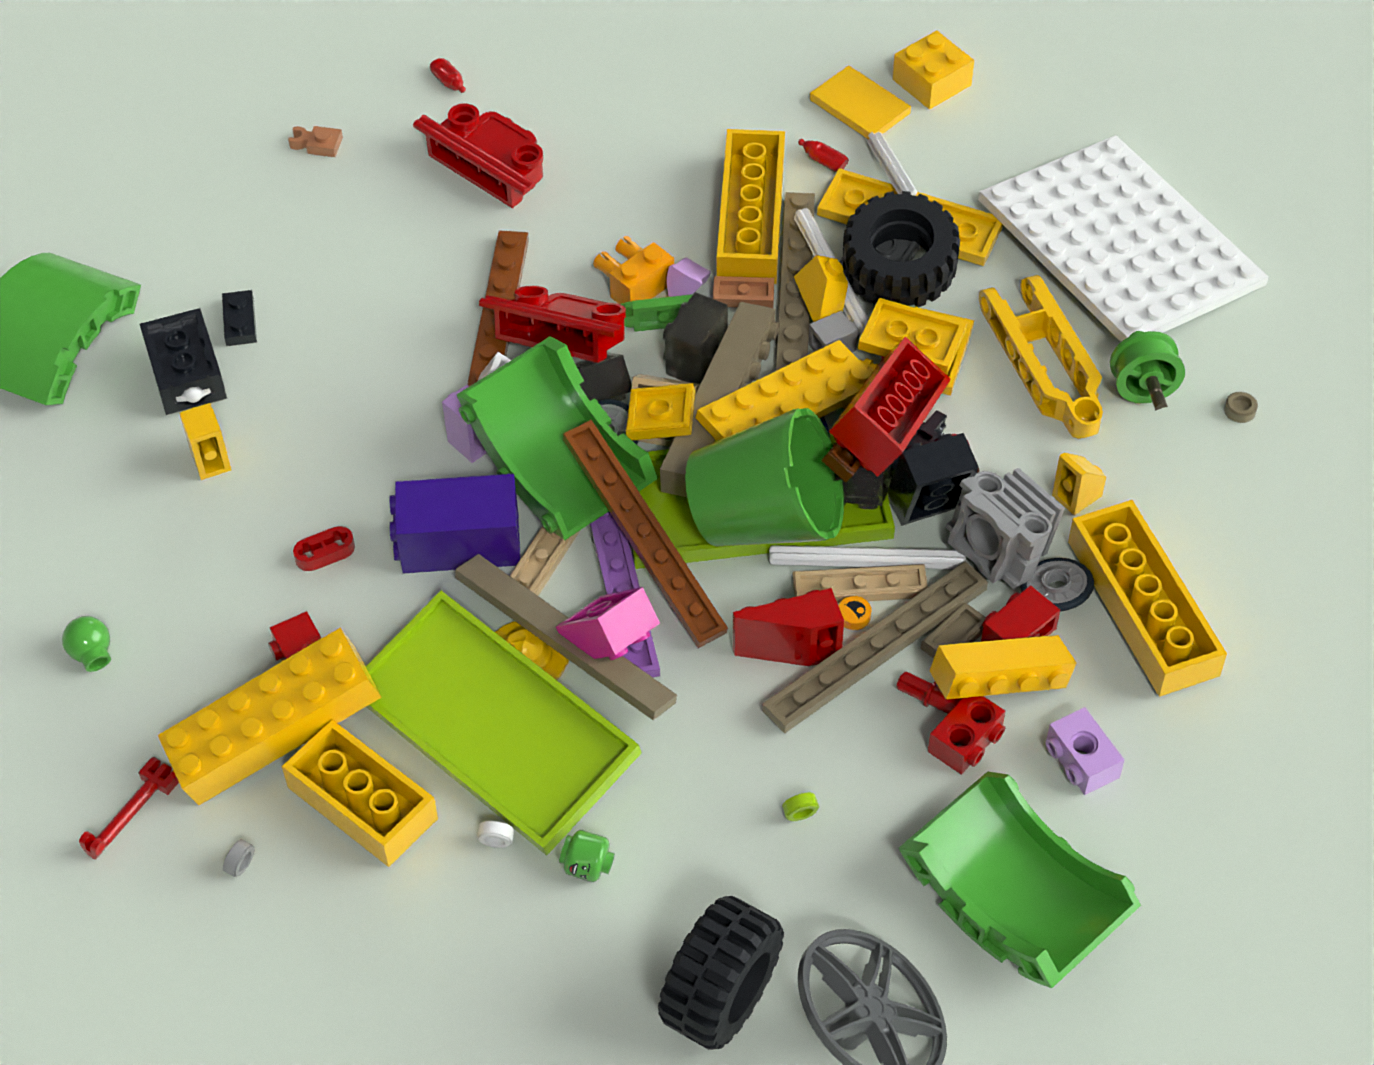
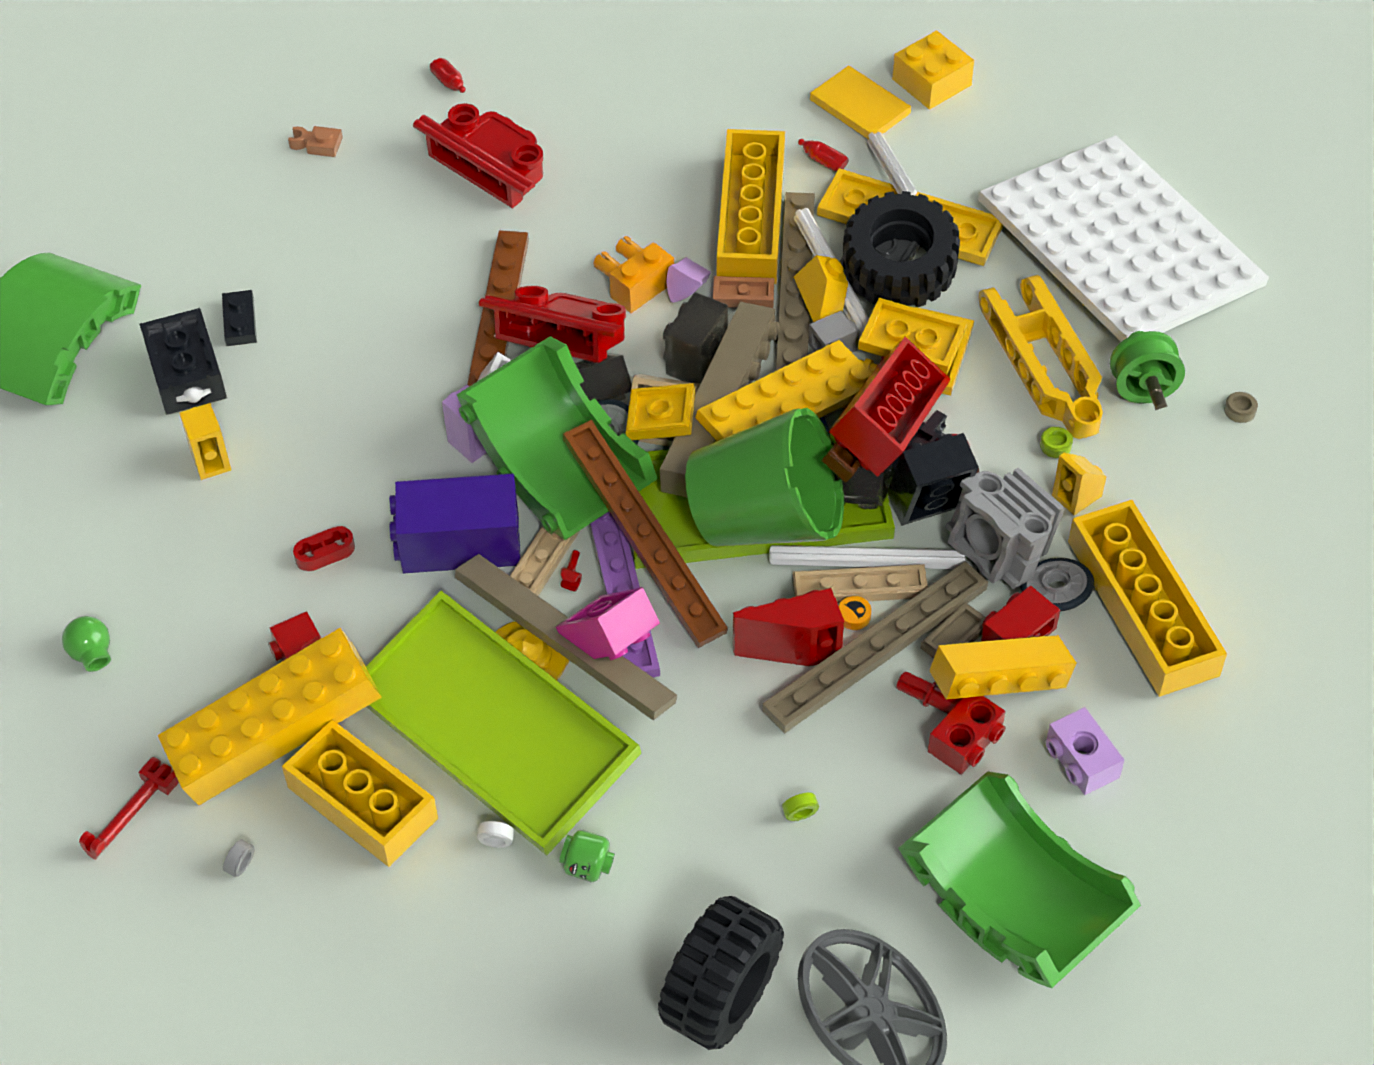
bright green hinge [621,294,695,332] -> none
none -> red hand [560,550,582,592]
none -> lime tile [1040,427,1073,458]

